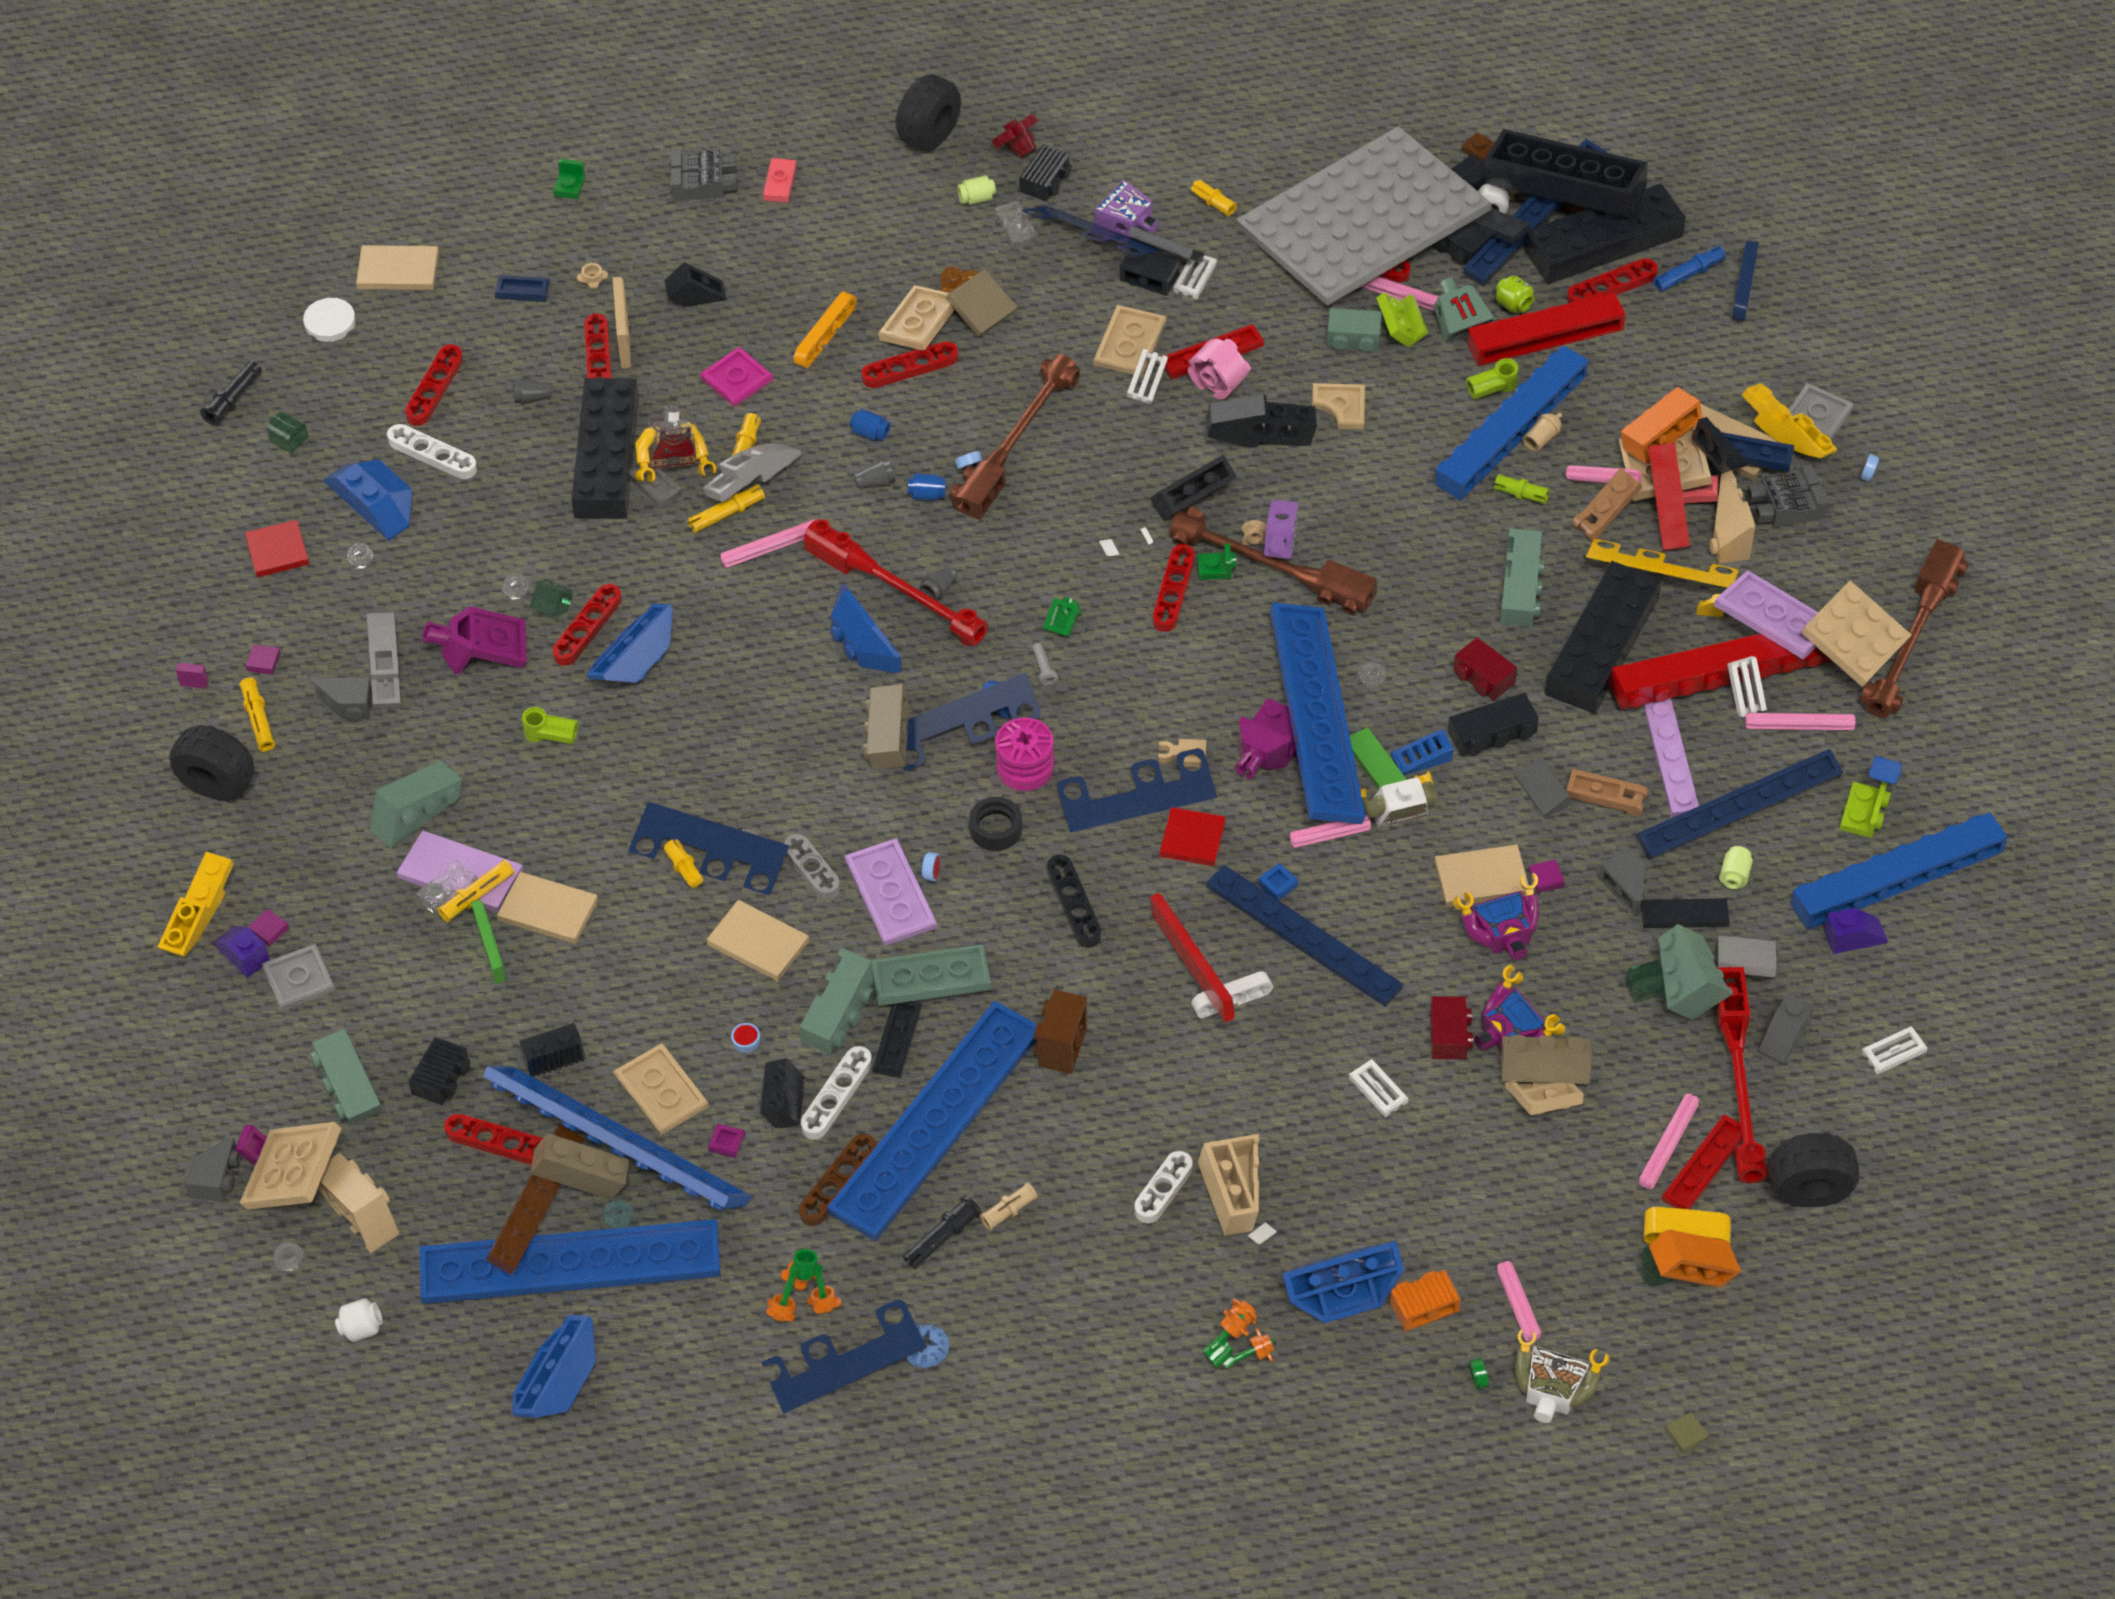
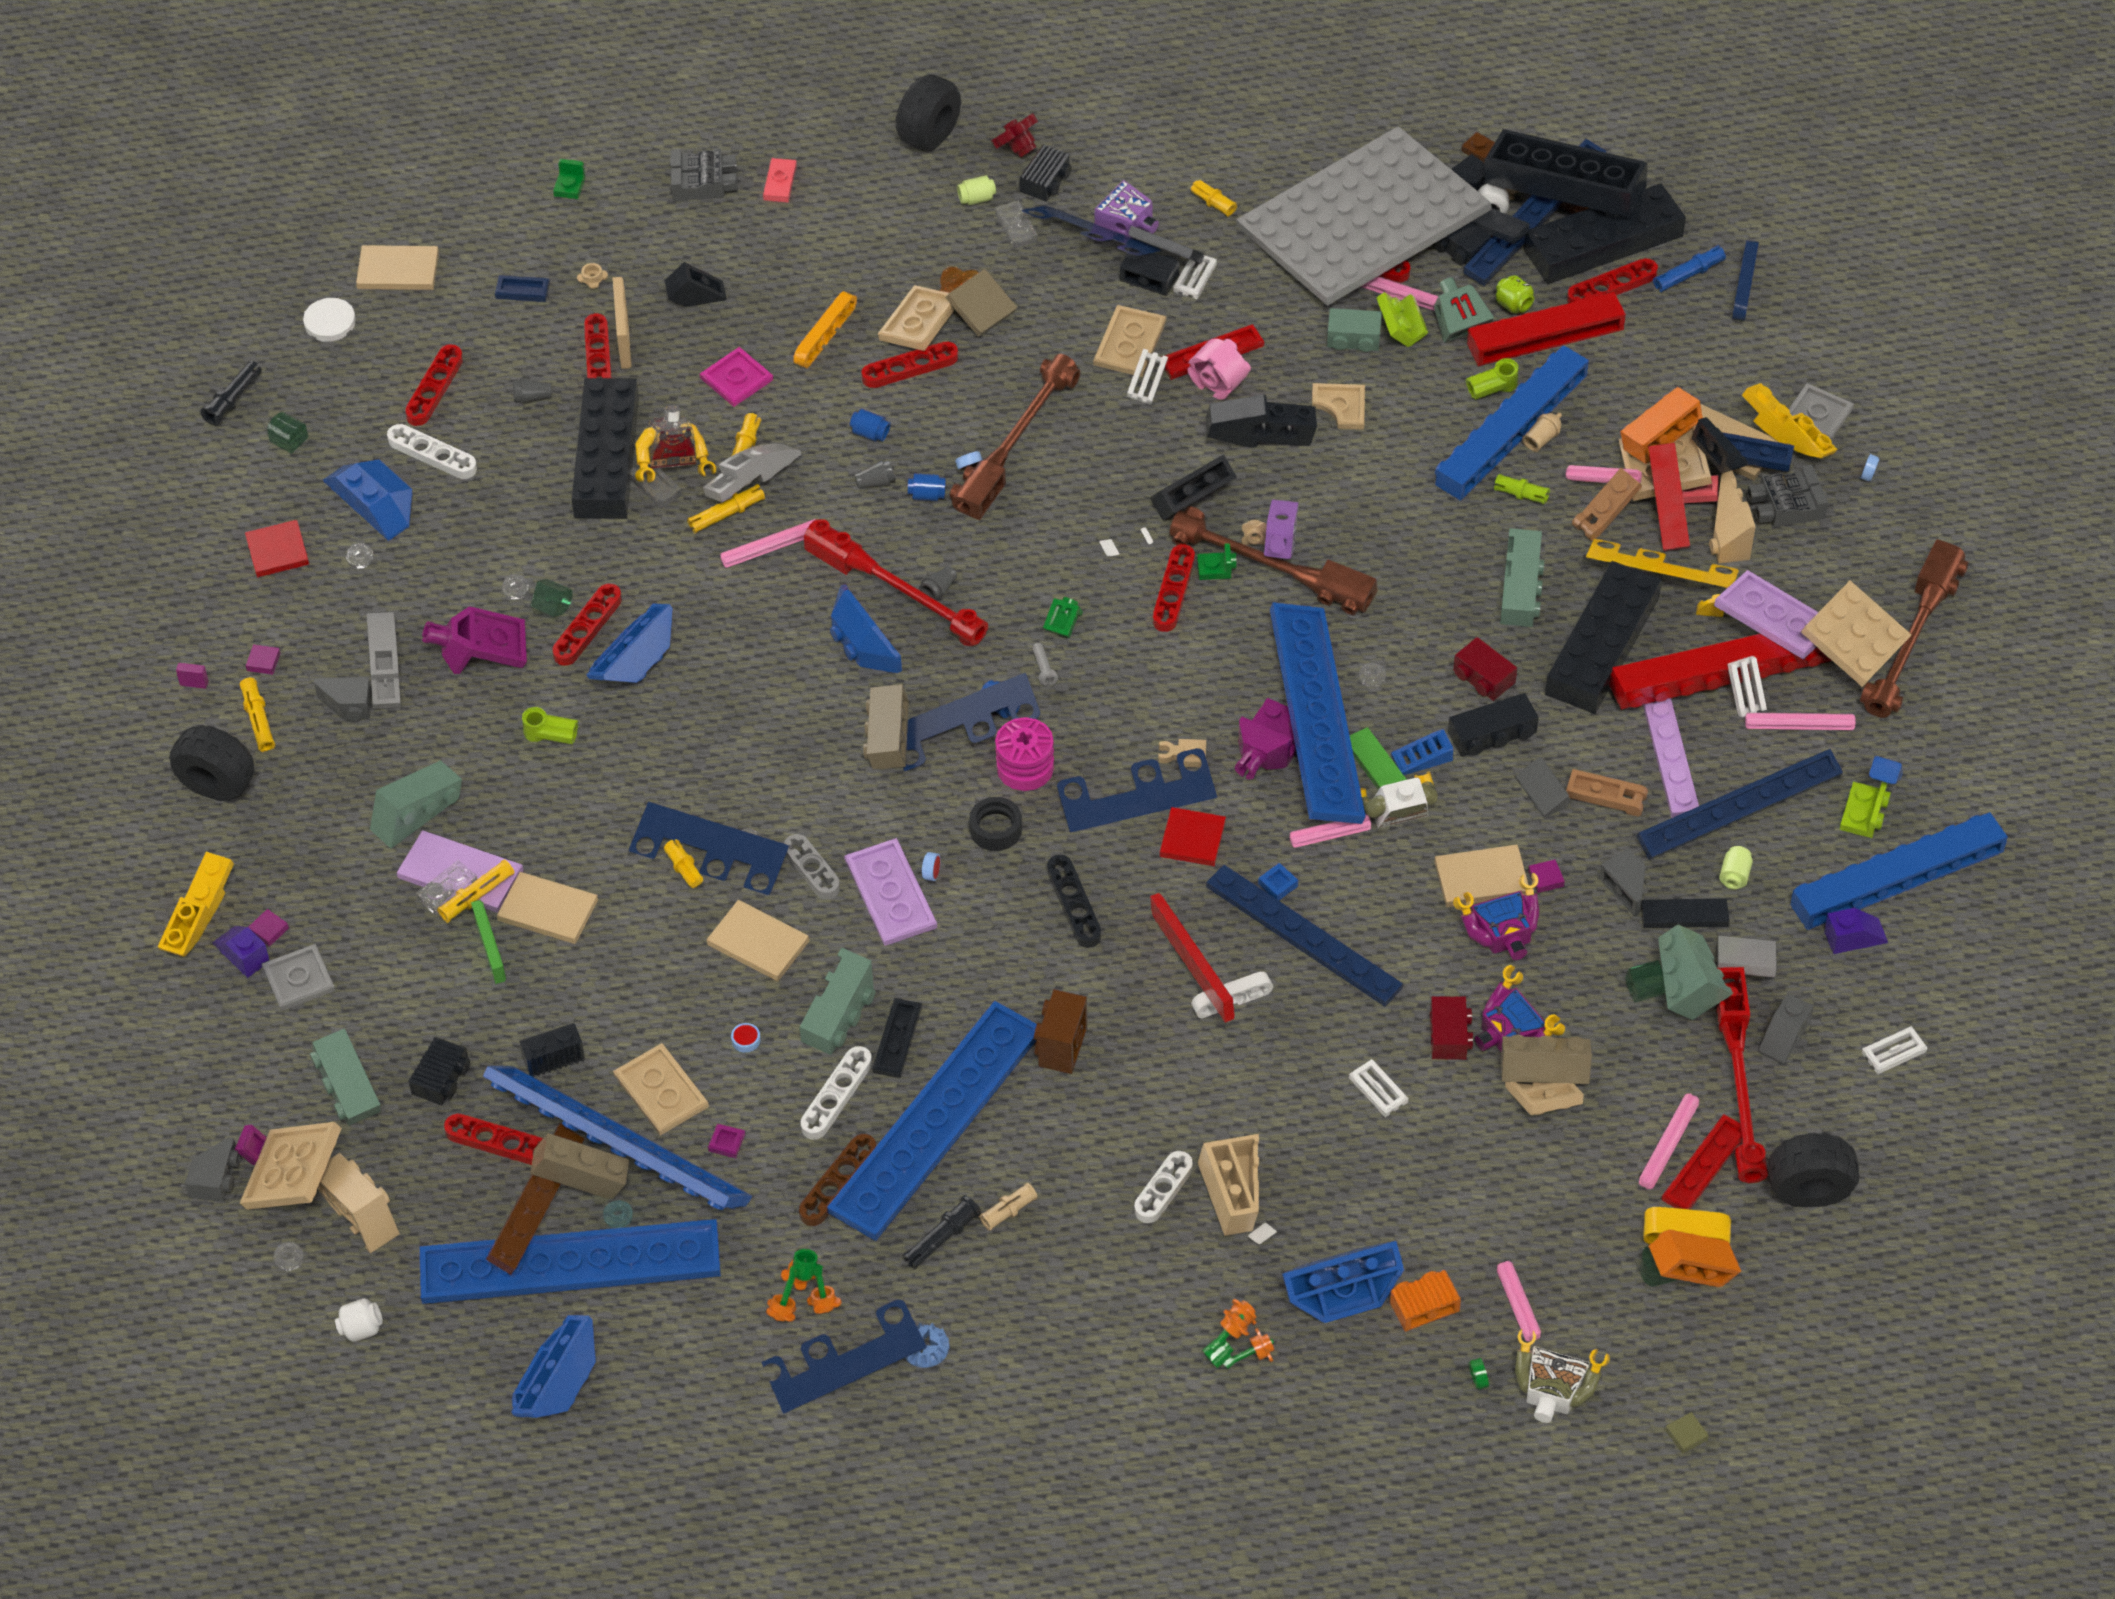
black brick [760,1058,805,1128] -> none
sand green tile [871,945,992,1006] -> none

